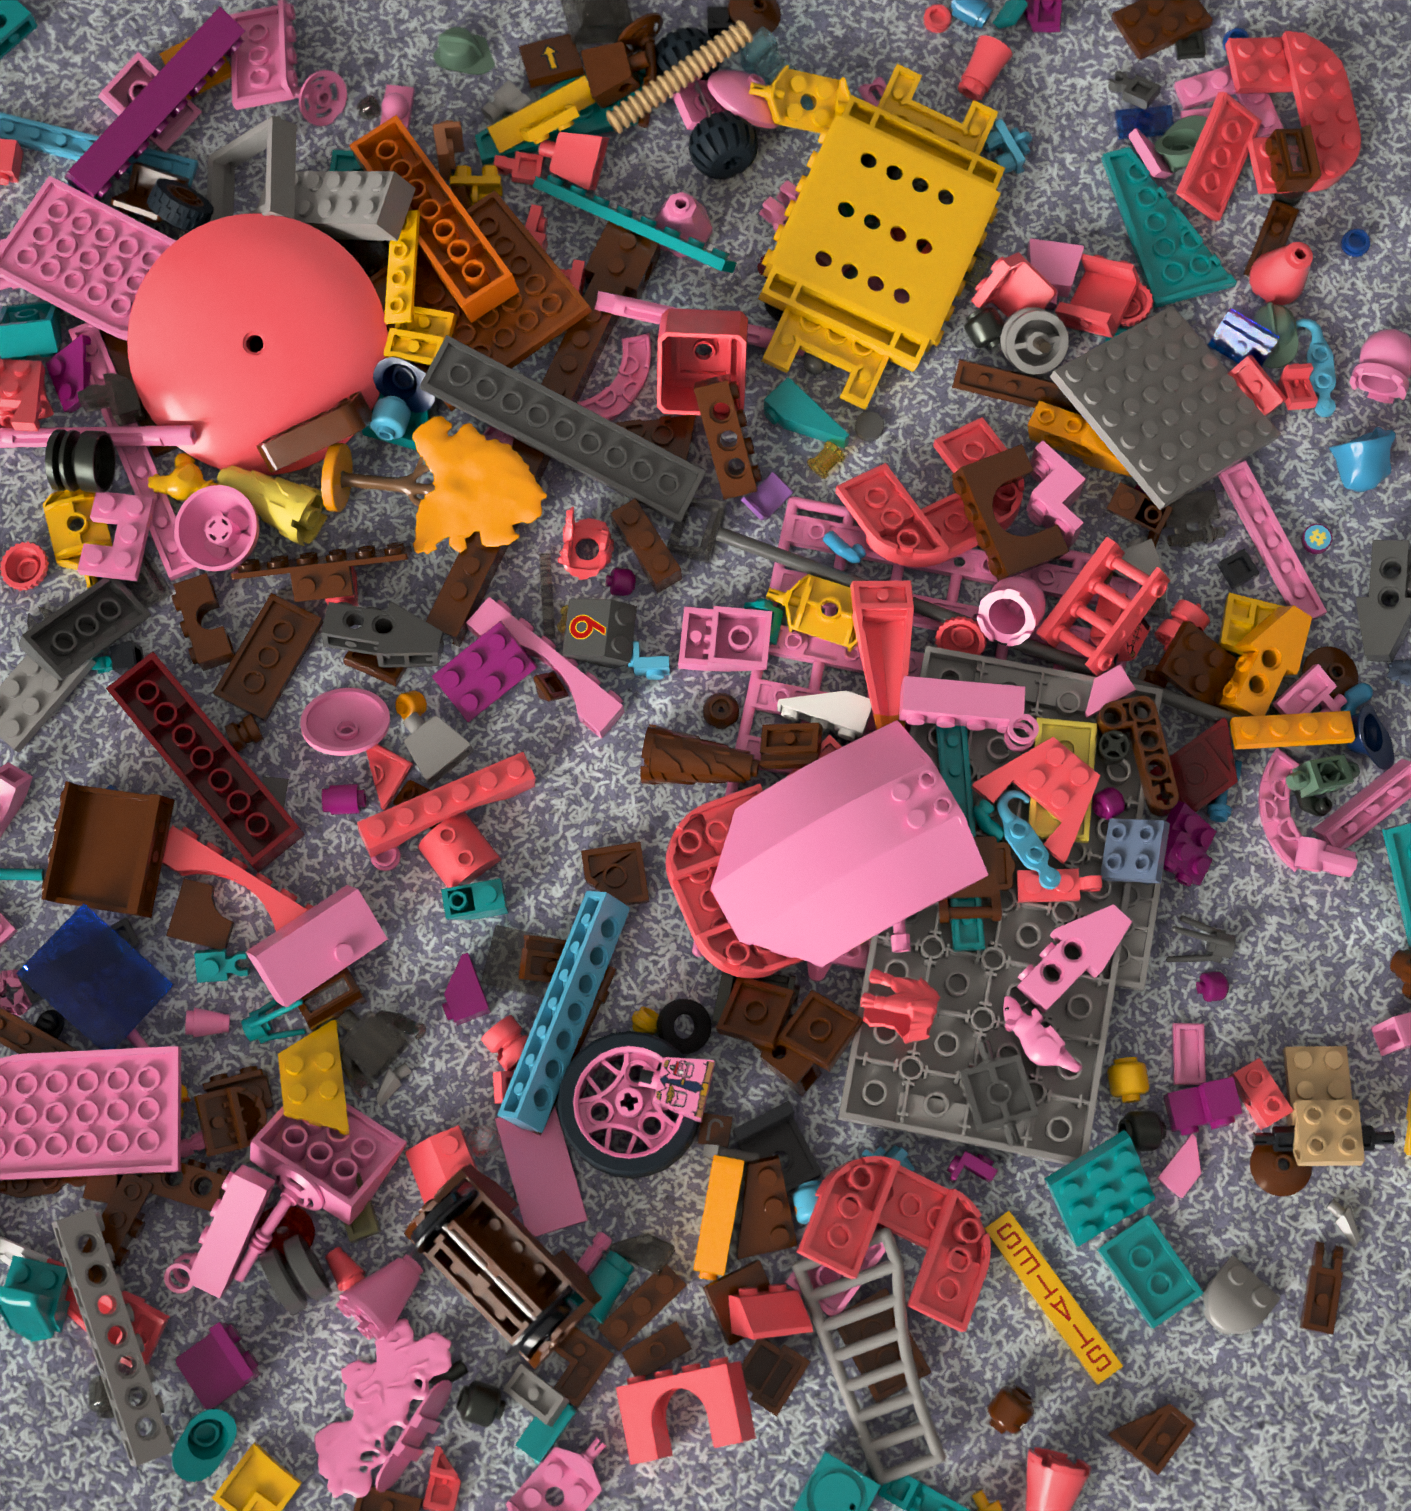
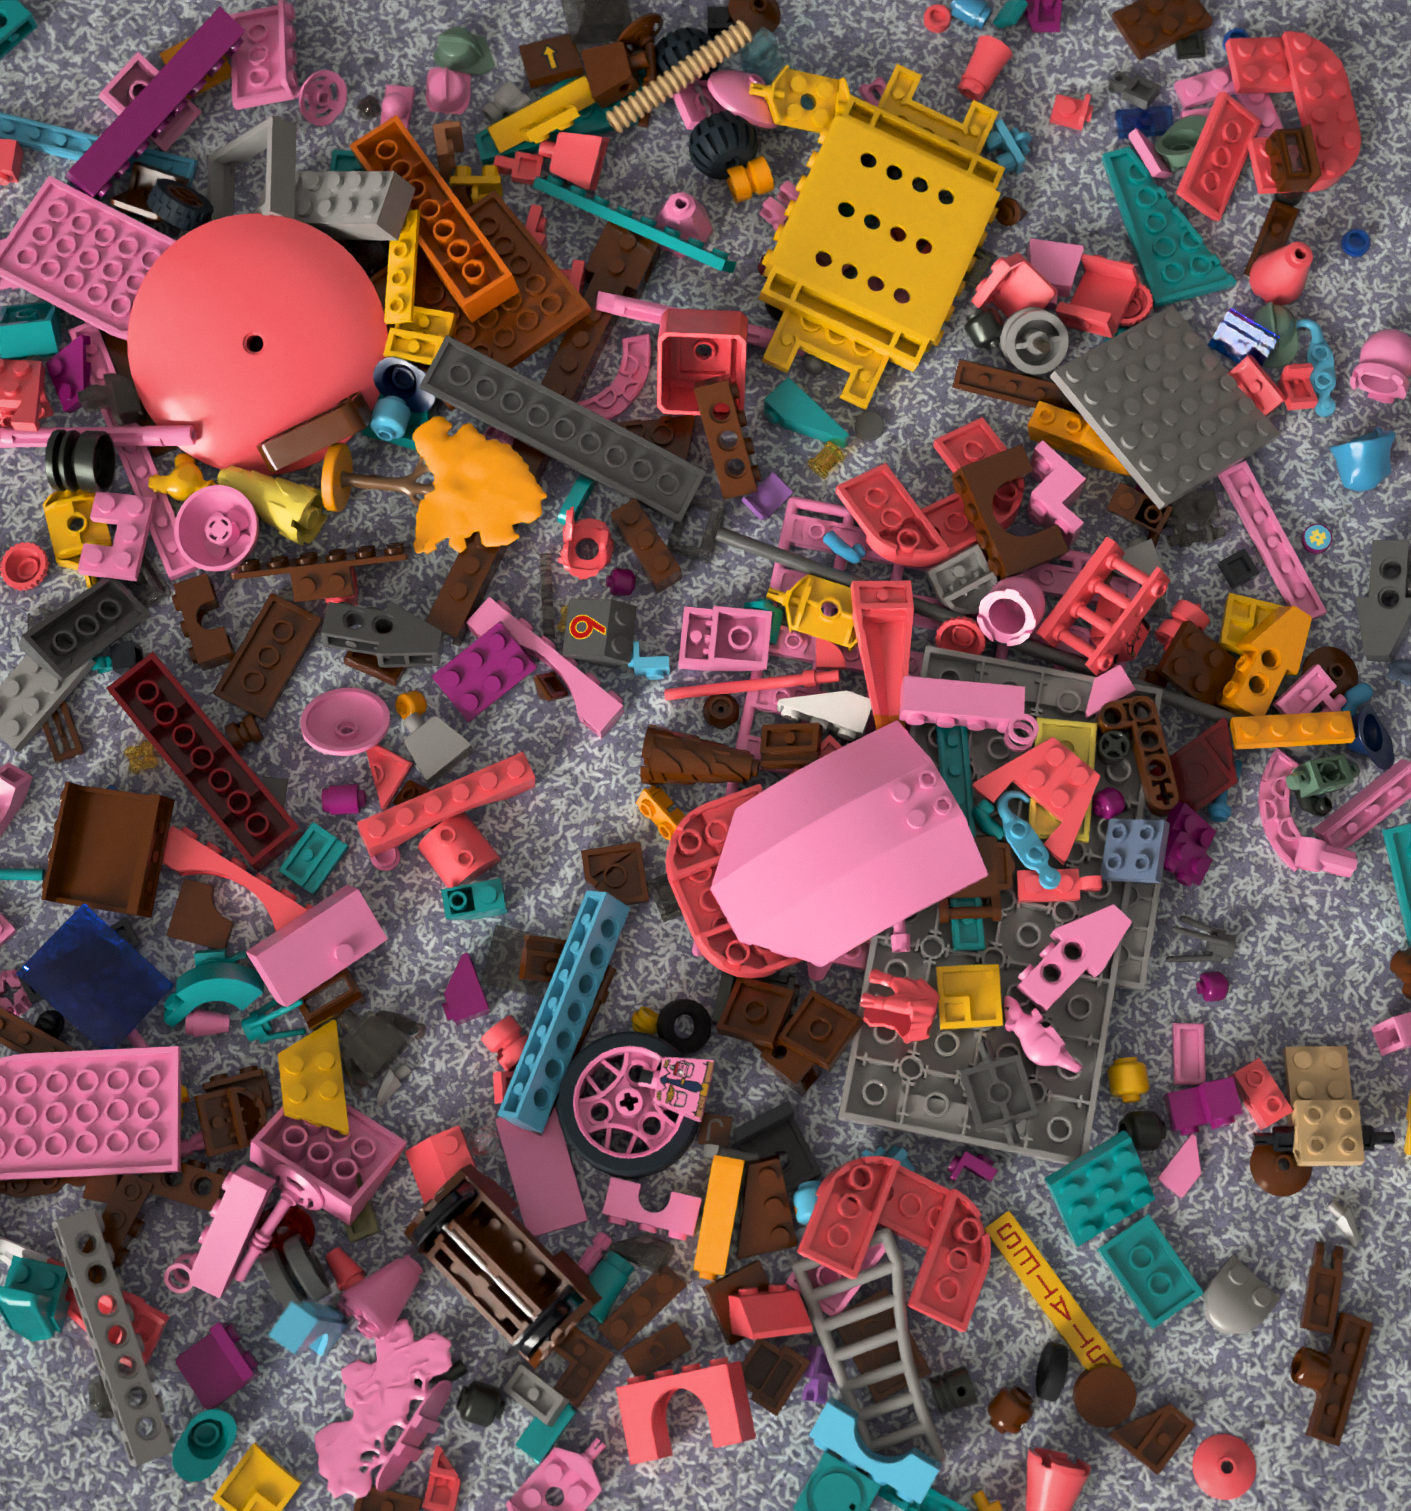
none -> reddish brown tile [42,700,85,764]
none -> clear yellow plate [124,741,158,774]
none -> teal arch [164,962,264,1028]
none -> medium azure arch [268,1300,348,1357]
none -> teal plate [278,822,350,896]
none -> bright pink piece [426,67,471,115]
none -> teal beam [557,474,595,525]
none -> bright pink arch [602,1177,702,1241]
none -> light orange hinge [636,785,685,840]
none -> clear smoke brick [647,873,683,923]
none -> coral bar [664,669,841,701]
none -> light orange wheel [726,156,774,204]
none -> medium lavender plate [802,1345,836,1404]
none -> medium azure arch [809,1396,942,1504]
none -> coral tile [816,638,846,670]
none -> light grey slope [924,544,997,614]
none -> pearl dark grey piece [928,1366,977,1415]
none -> yellow plate [936,964,1003,1030]
none -> reddish brown plate [995,196,1028,226]
none -> black tyre [1036,1342,1069,1401]
none -> coral bracket [1049,93,1094,131]
none -> reddish brown tile [1072,1363,1137,1428]
none -> coral dish [1192,1434,1256,1500]
none -> reddish brown plate [1290,1312,1374,1446]

